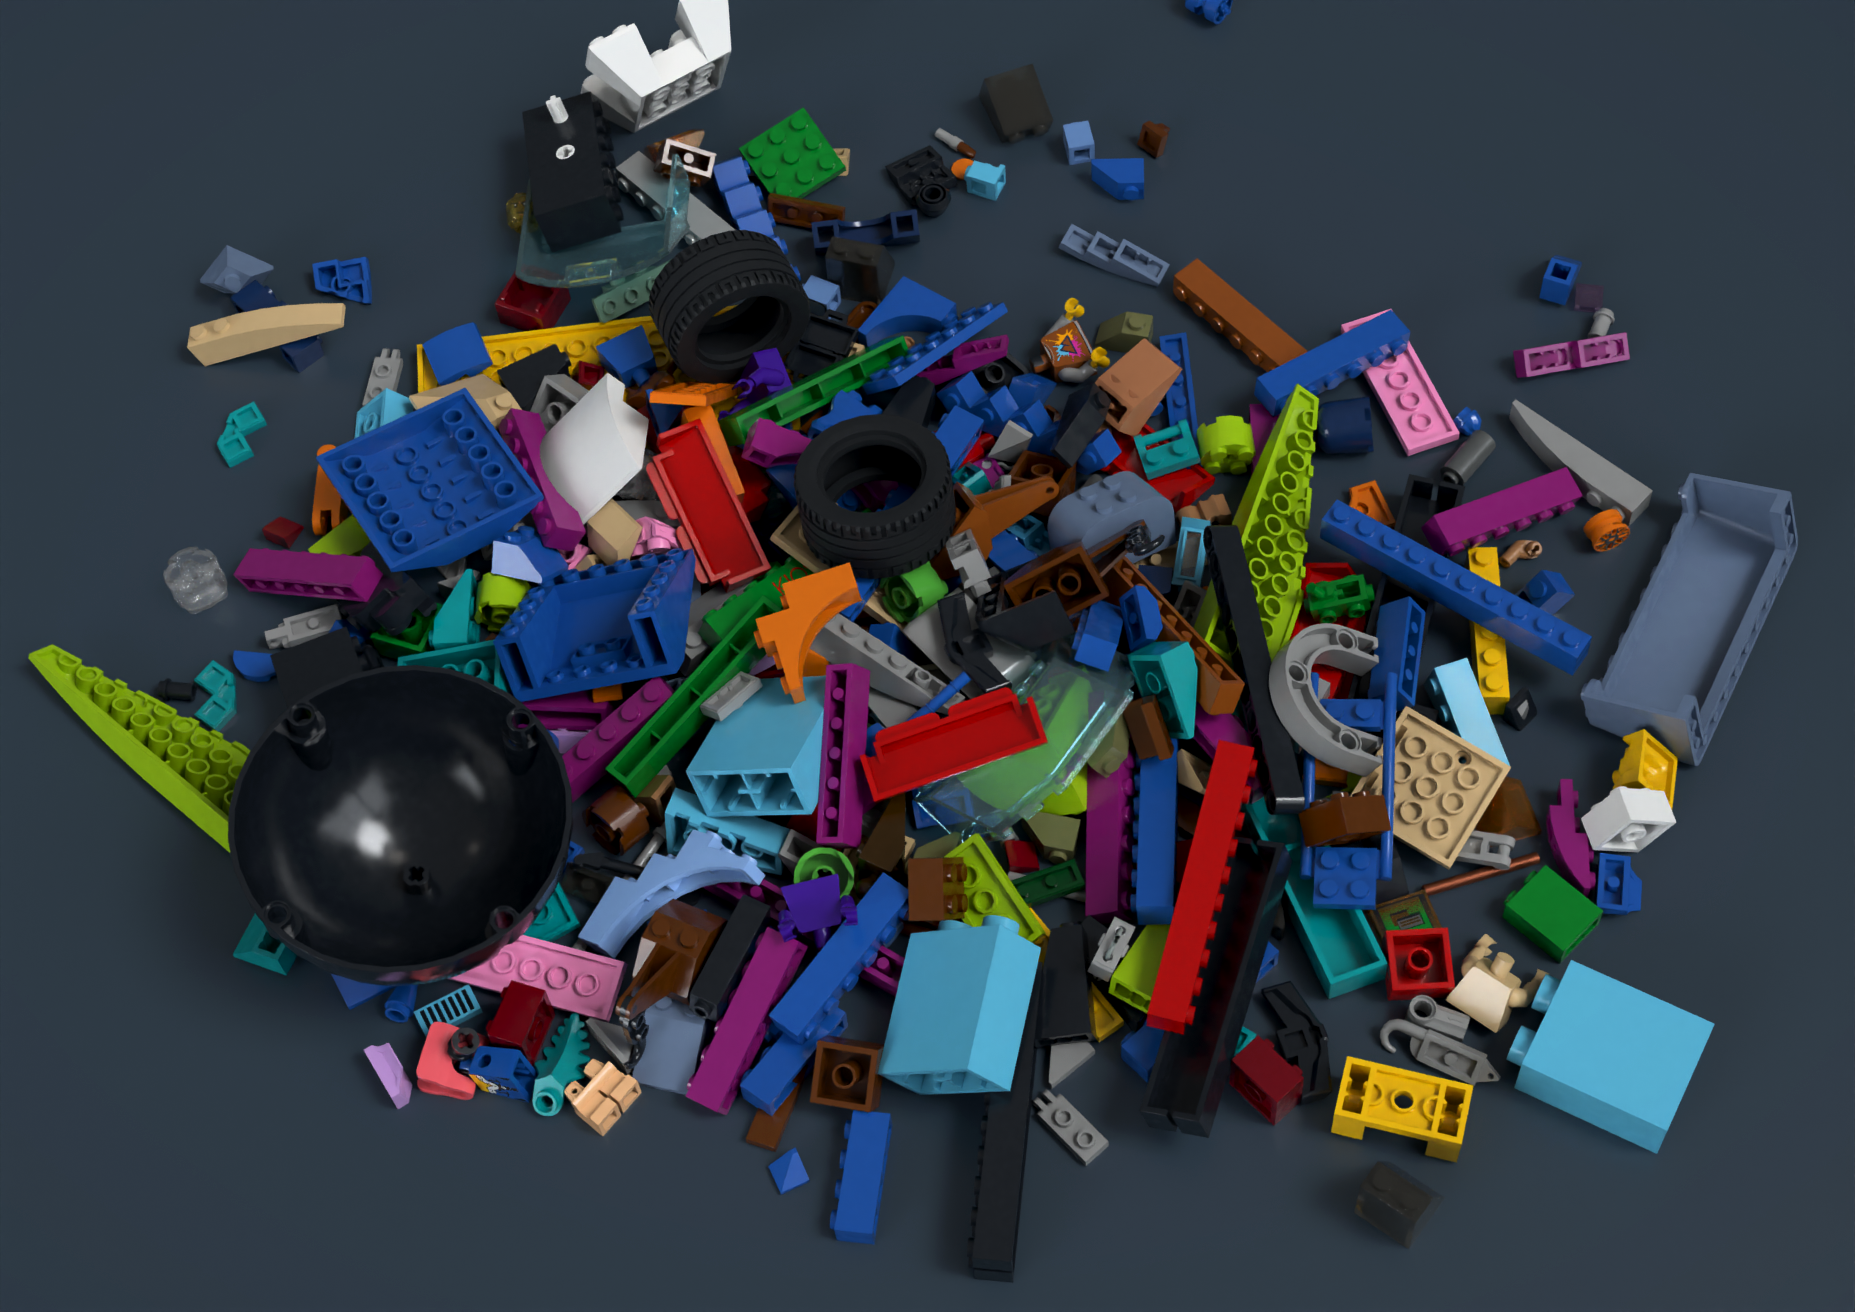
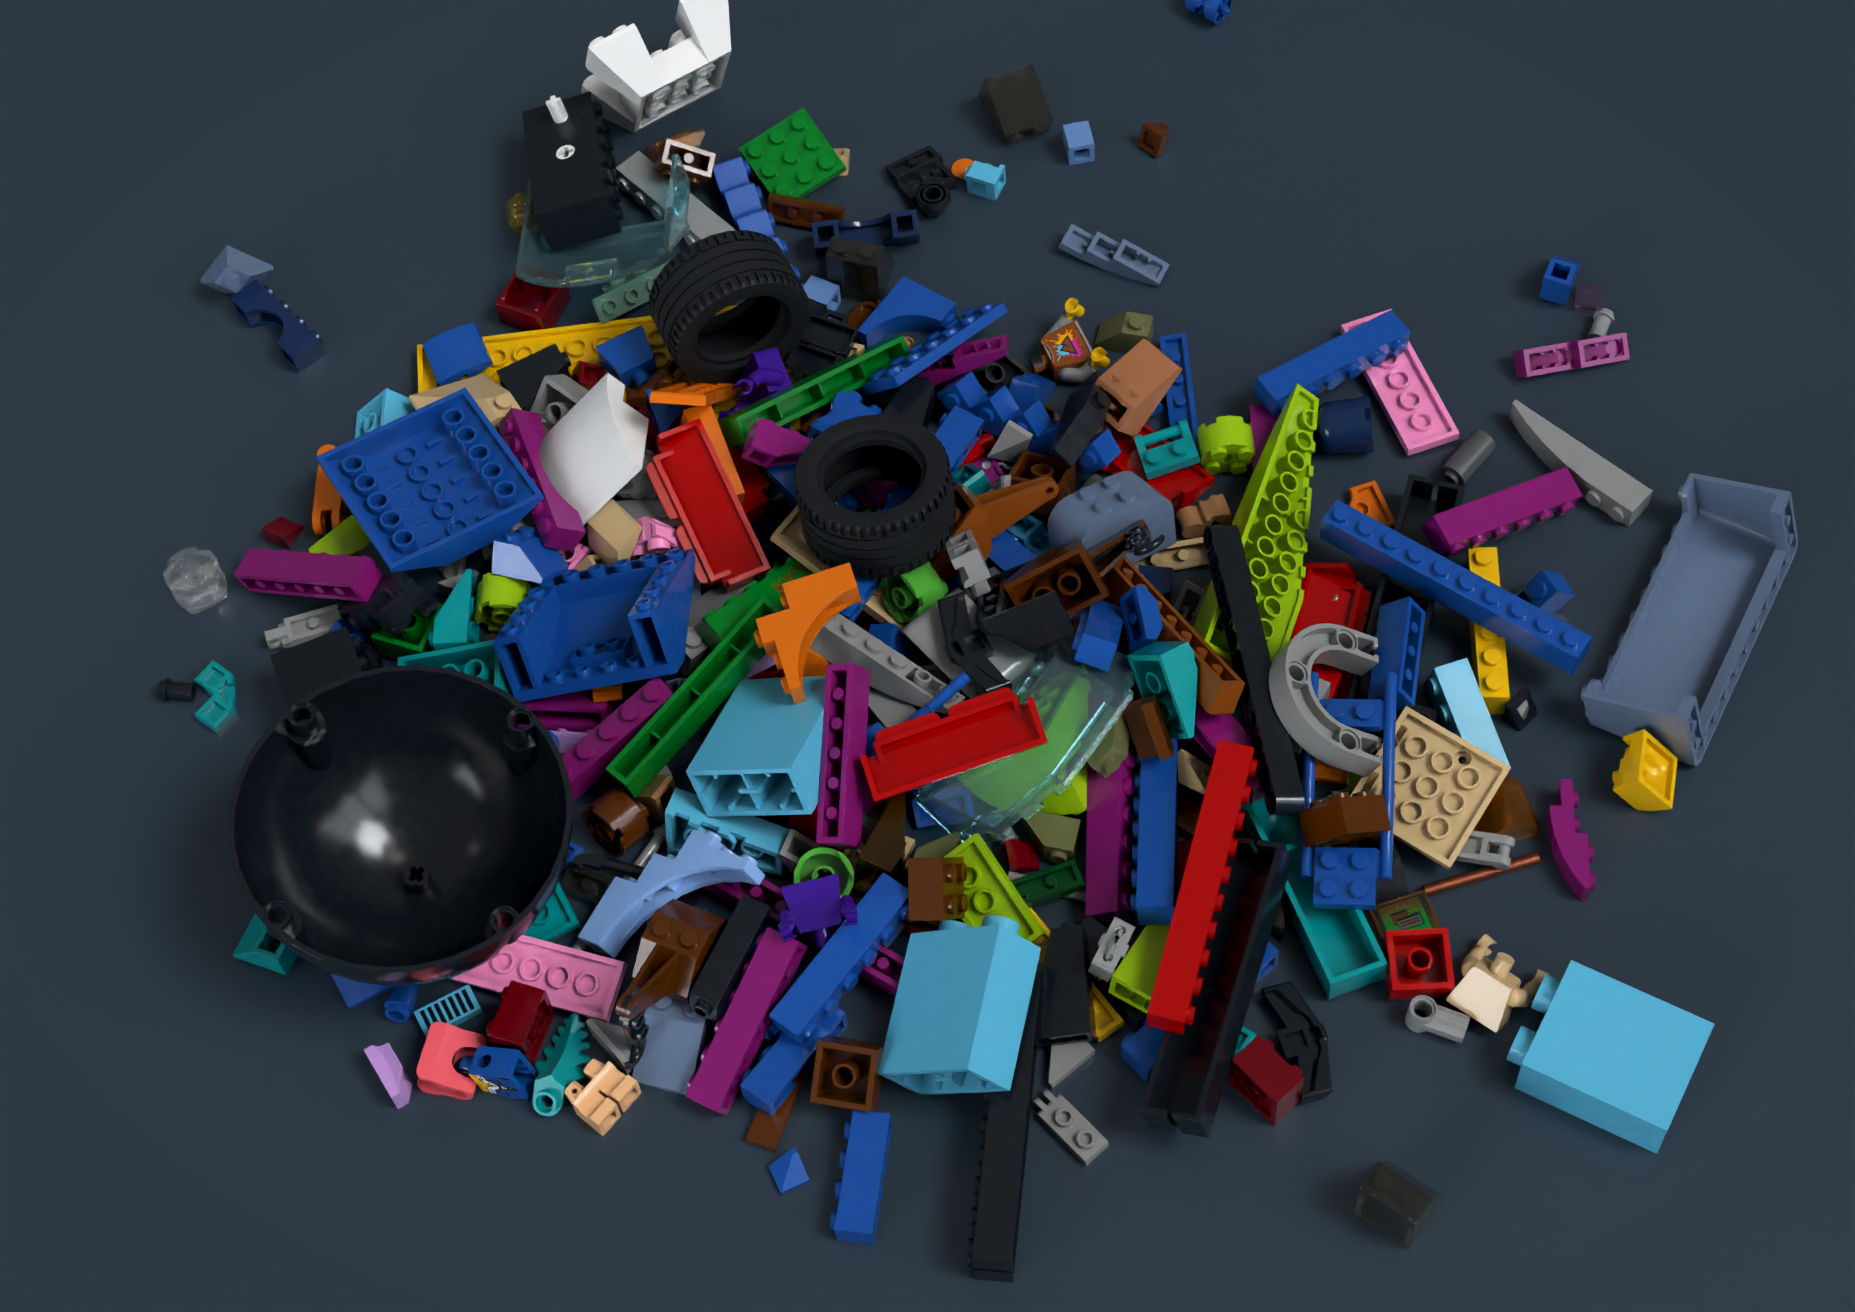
lime wedge [28,644,250,852] -> none
tan slope [187,303,346,366] -> none
teal tile [217,401,267,468] -> none
blue tile [233,650,276,682] -> none
blue slope [312,257,372,305] -> none
light grey hinge [362,348,403,407] -> none
black bush [447,1027,480,1062] -> none
light grey plate [699,671,763,721] -> none
light grey piece [935,128,976,159] -> none
blue slope [1091,158,1144,200] -> none
medium azure window [1171,517,1211,594] -> none
dark orange brick [1173,258,1308,372] -> none
green brick [1303,574,1375,624] -> none
yellow plate [1331,1056,1473,1163] -> none
light grey plate [1380,1019,1501,1086] -> none
blue plate [1453,407,1481,436] -> none
medium nougat arm [1499,540,1542,568] -> none
green brick [1502,865,1603,964] -> none
white brick [1581,786,1676,853] -> none
orange wheel [1583,509,1630,552] -> none
blue slope [1594,853,1642,915] -> none

